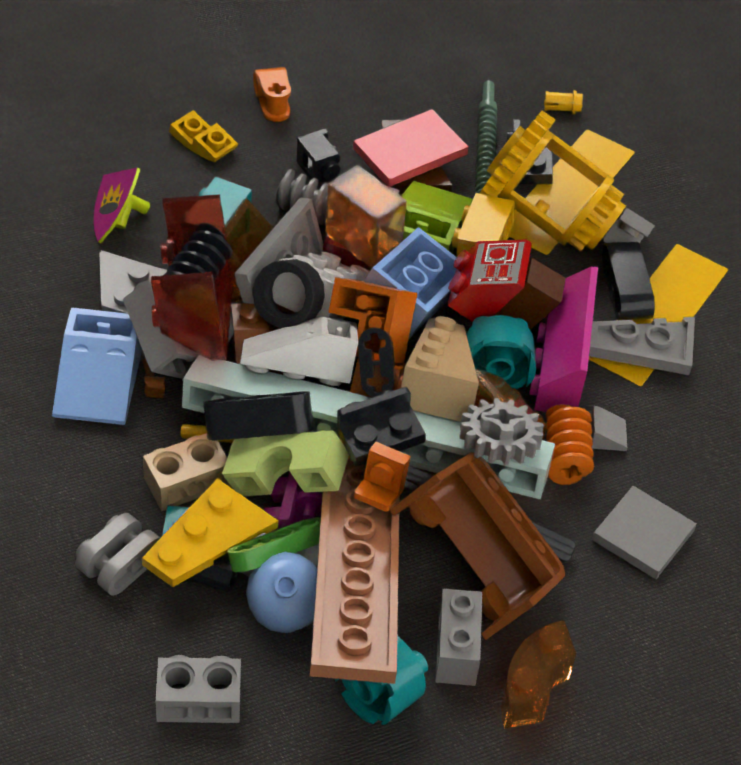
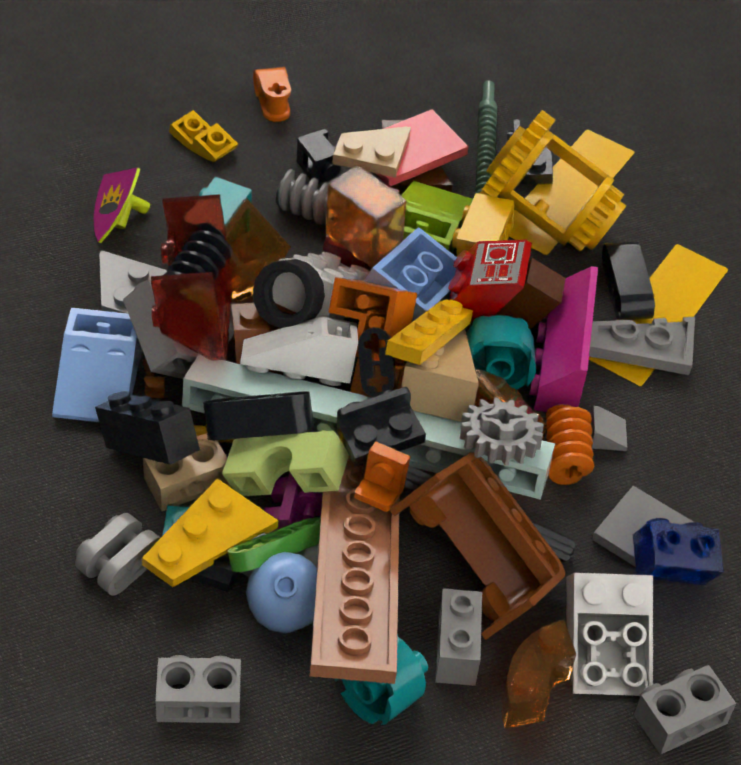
light grey wing [235,198,324,304] -> none
yellow pin [544,90,583,115] -> none
light grey slope [604,207,655,243] -> none
none -> black brick [95,391,200,465]
none -> tan wing [333,127,411,178]
none -> yellow plate [385,300,473,365]
none -> white slope [566,573,653,696]
none -> clear blue brick [632,518,724,585]
none -> light grey brick [634,665,736,755]

